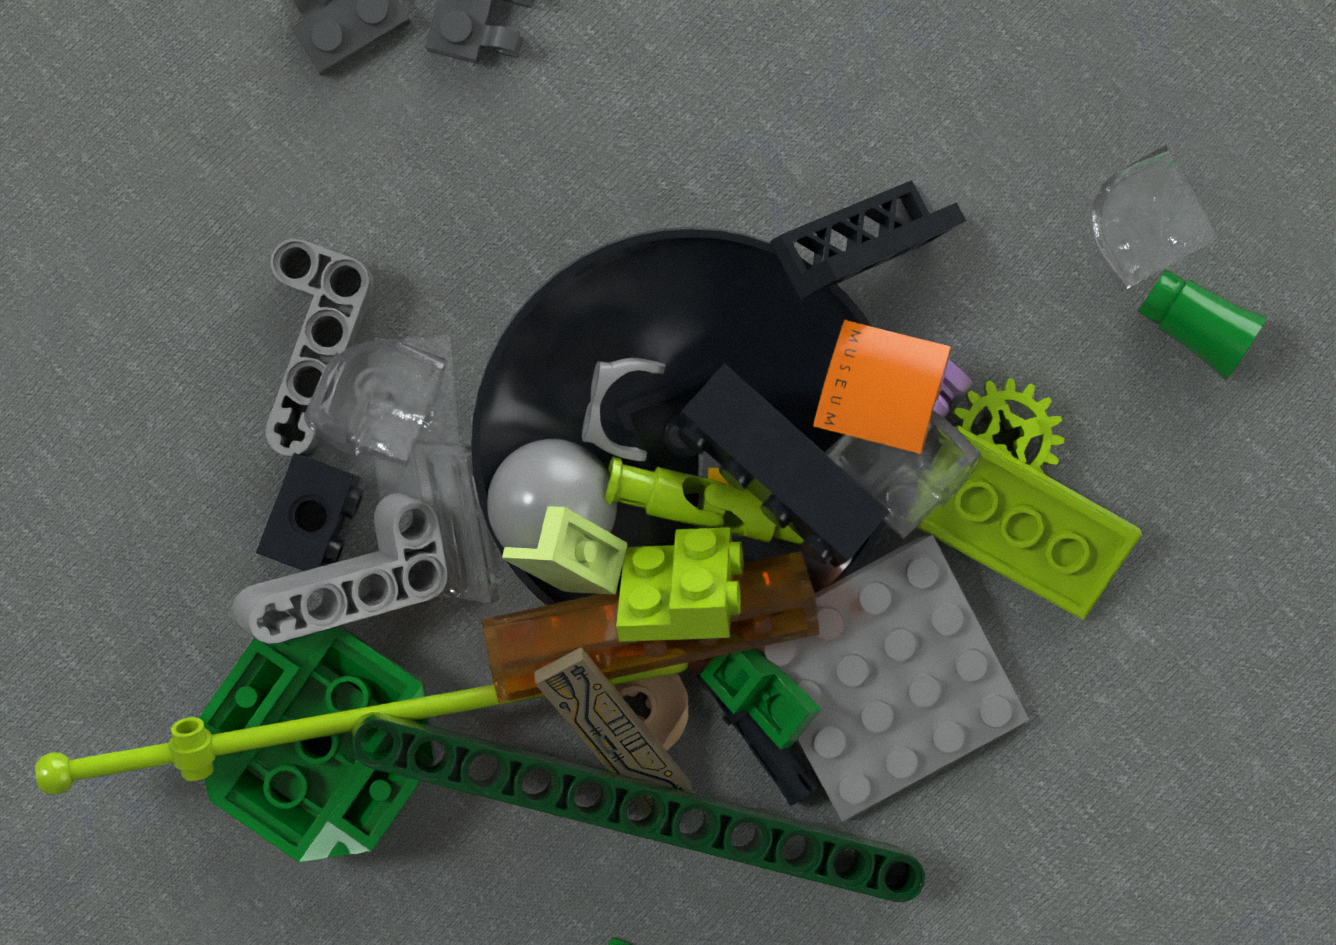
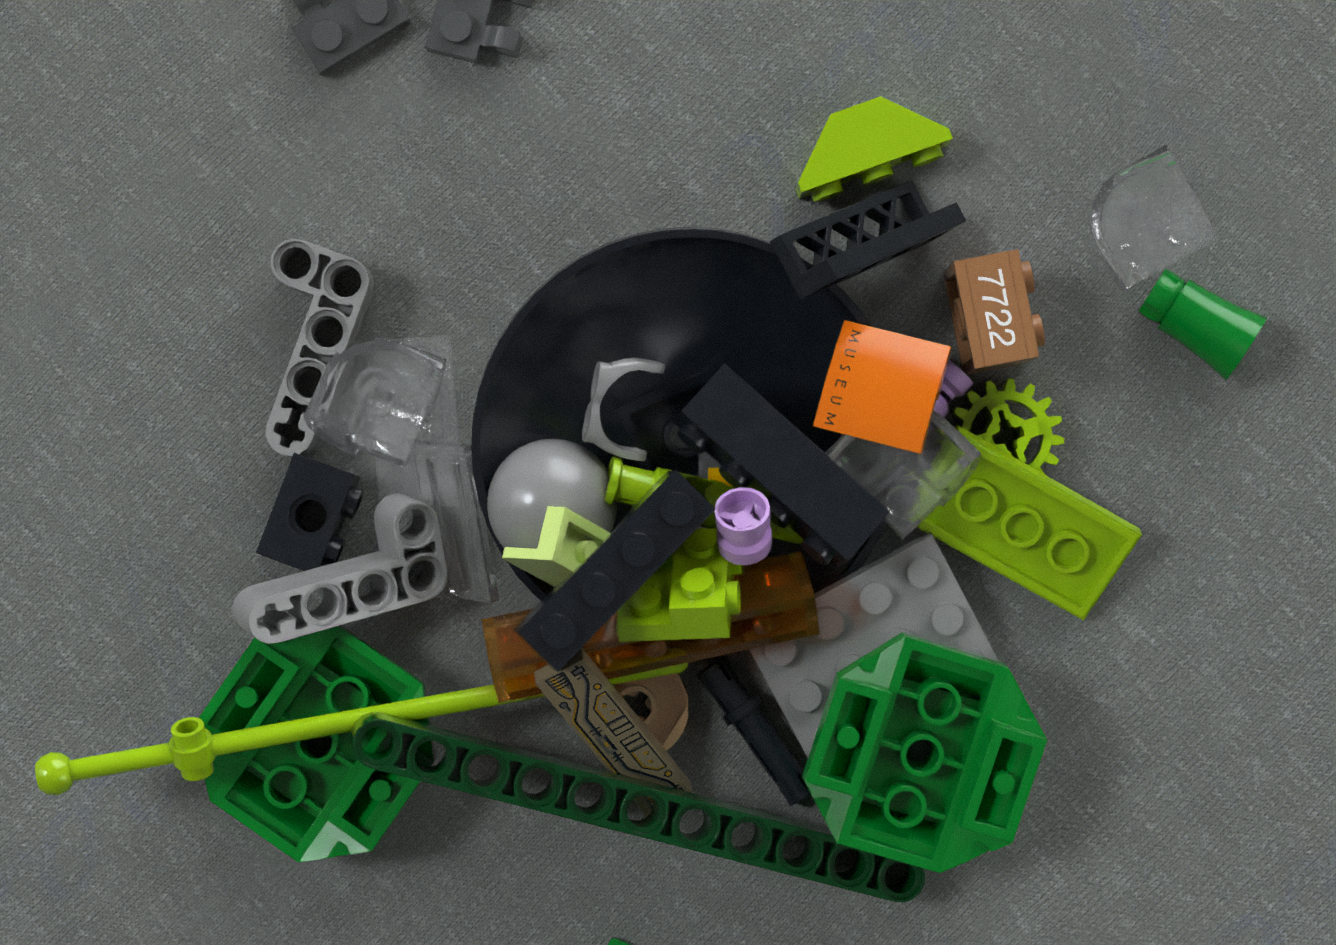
green slope [700,637,821,750] -> none
none -> black arch [513,469,715,672]
none -> lavender wheel [714,487,772,565]
none -> lime slope [795,96,953,203]
none -> green piece [802,632,1047,873]
none -> medium nougat brick [943,249,1045,375]

